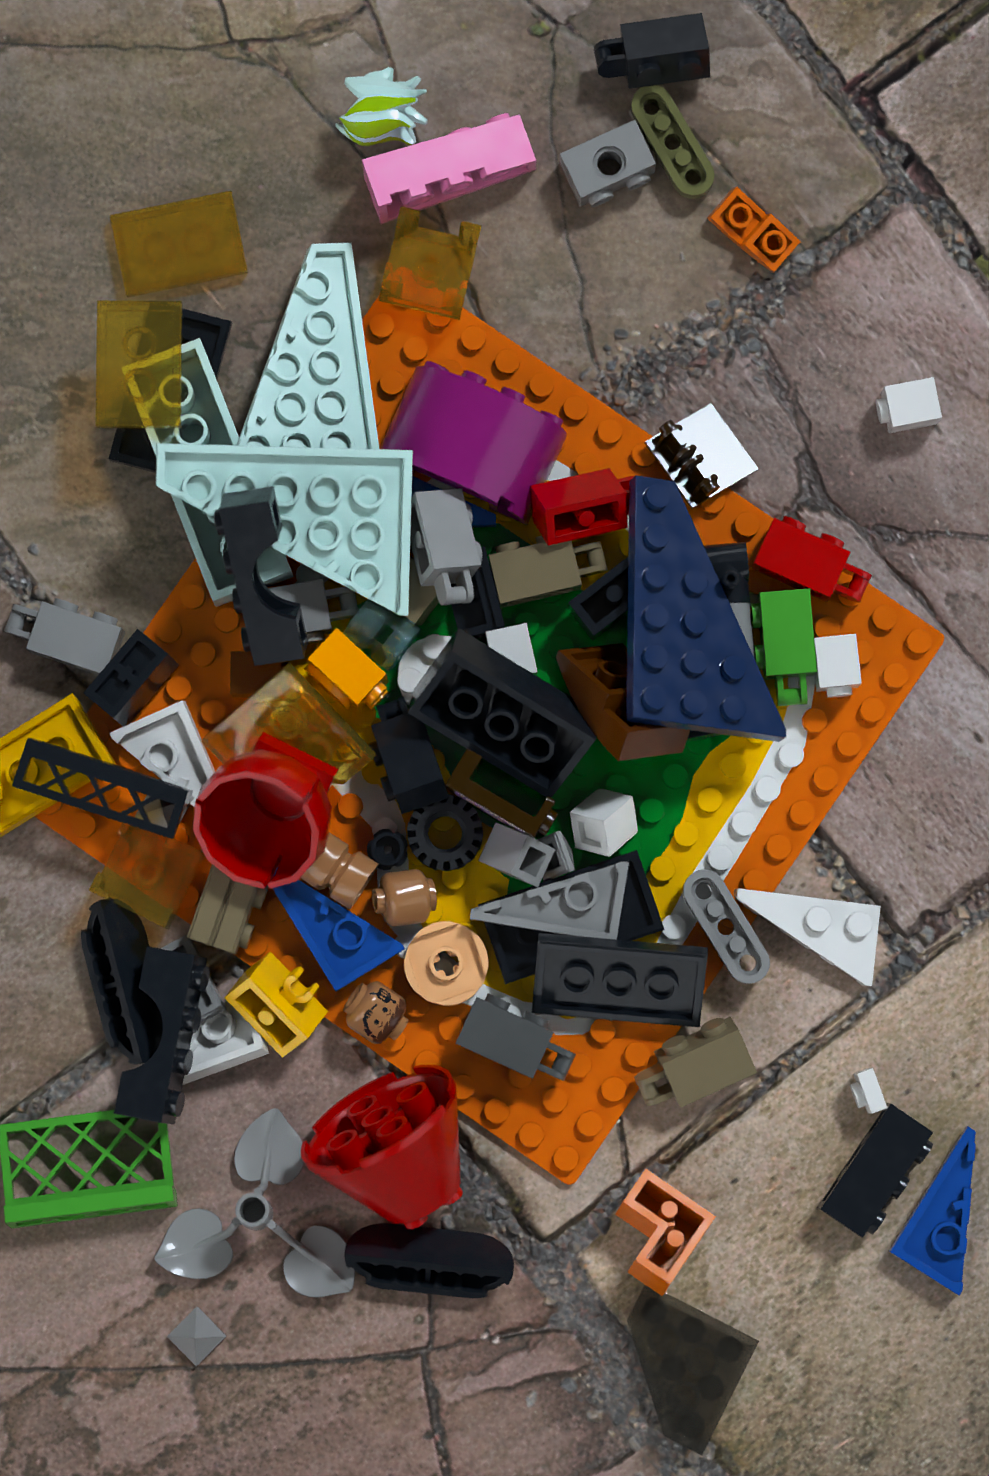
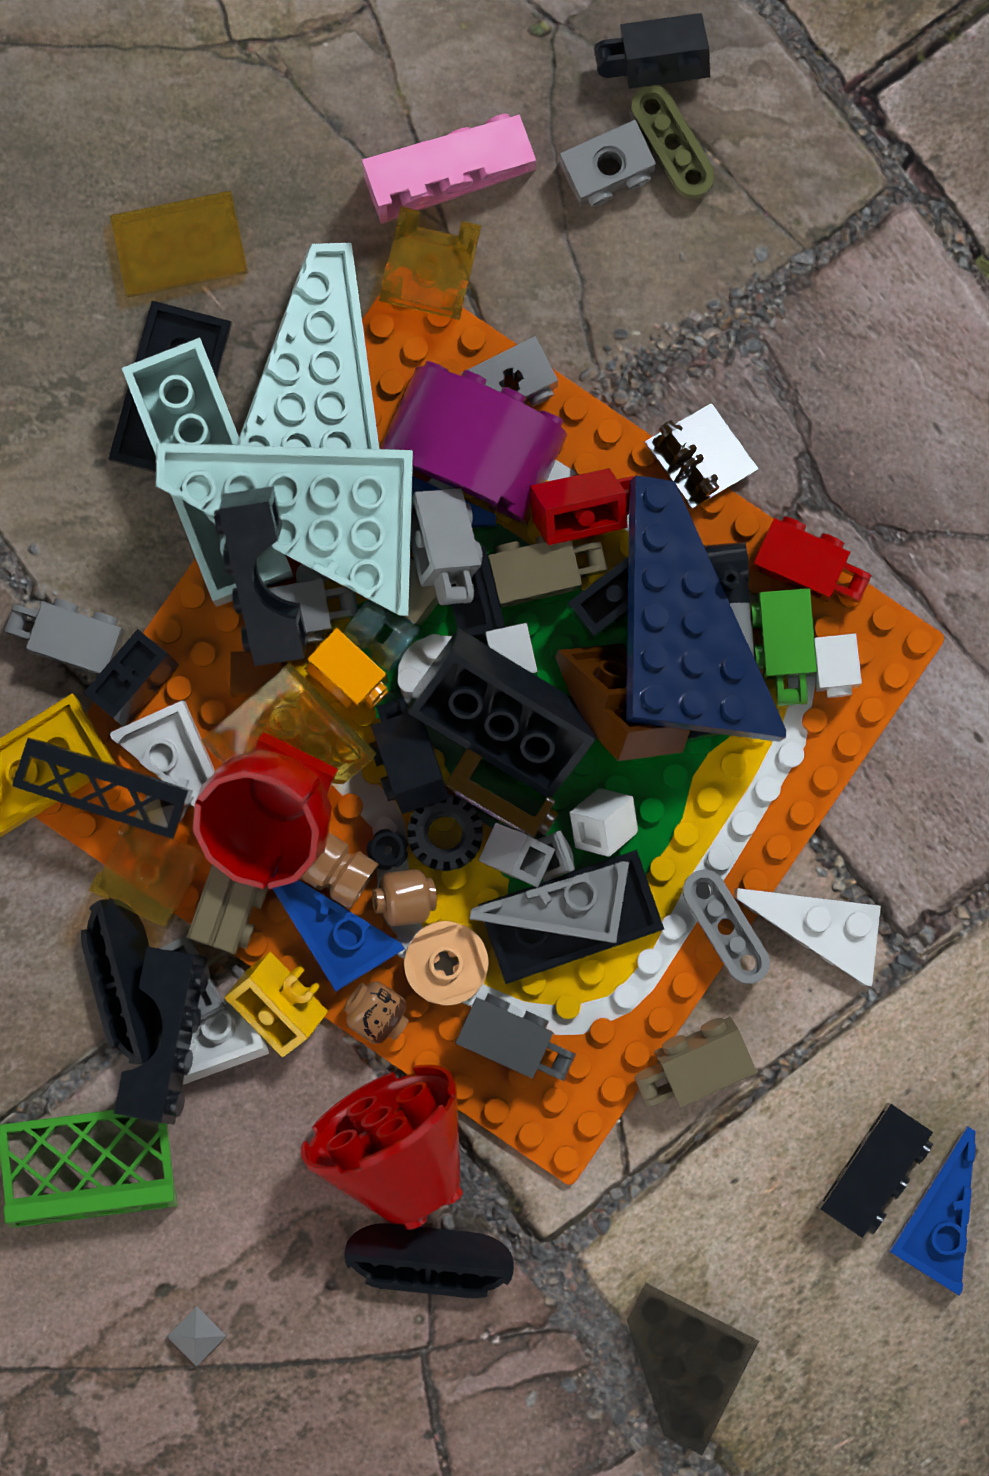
clear yellow tile [96,300,183,428] -> none
light grey plant [155,1108,355,1298] -> none
light aqua hair [335,67,428,146] -> none
black tile [532,933,708,1027] -> none
orange brick [615,1168,716,1296] -> none
orange slope [707,187,801,273] -> none
white plate [850,1068,887,1114] -> none
white brick [876,377,942,433] -> none
none -> light grey brick [461,336,558,406]

